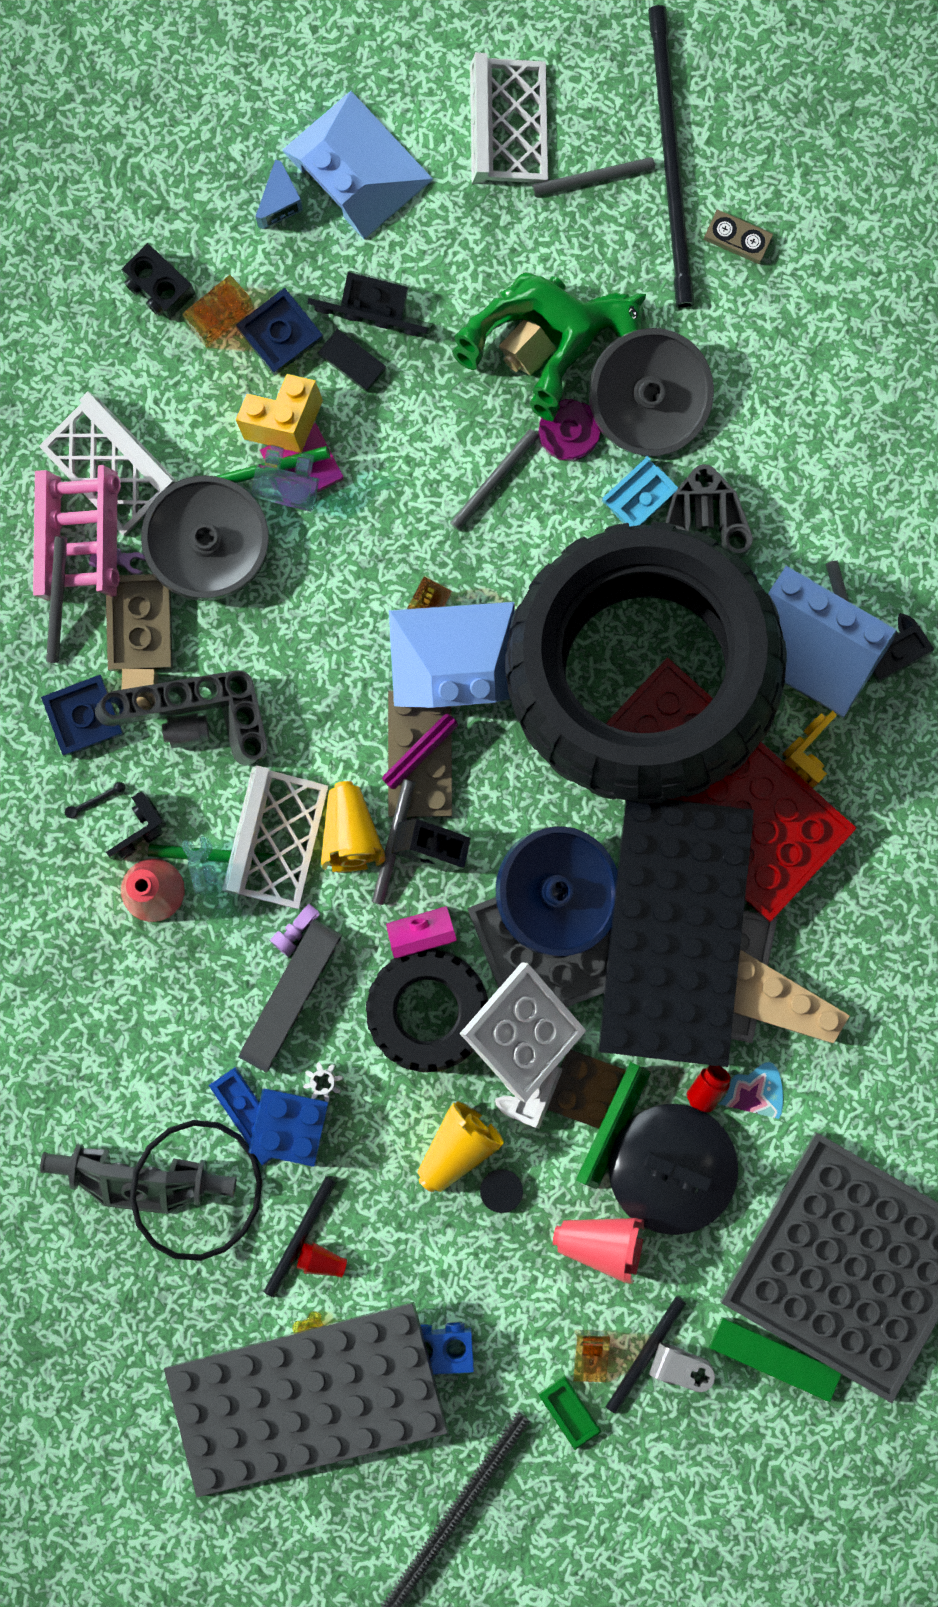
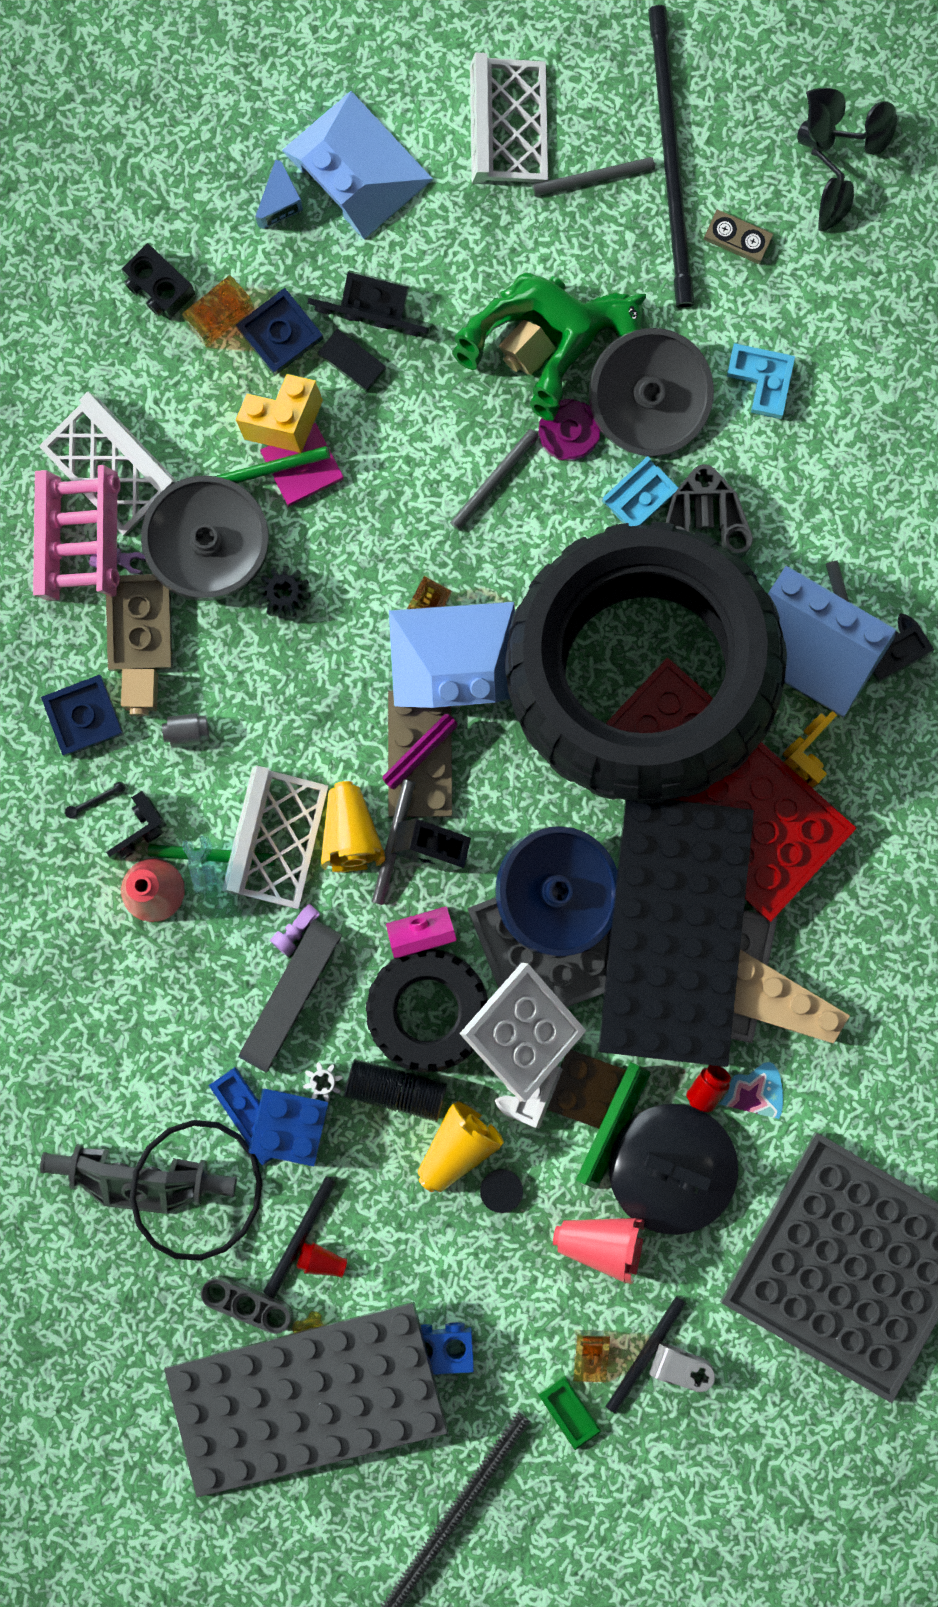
dark grey bar [46,536,68,663] -> none
dark grey beam [95,670,267,766] -> none
clear light blue plate [251,445,319,512] -> none
green tile [709,1317,842,1402] -> none
none -> dark grey beam [201,1276,293,1334]
none -> black gear [257,566,311,620]
none -> black piece [344,1058,447,1122]
none -> medium azure plate [726,343,795,419]
none -> black plant [797,88,897,231]

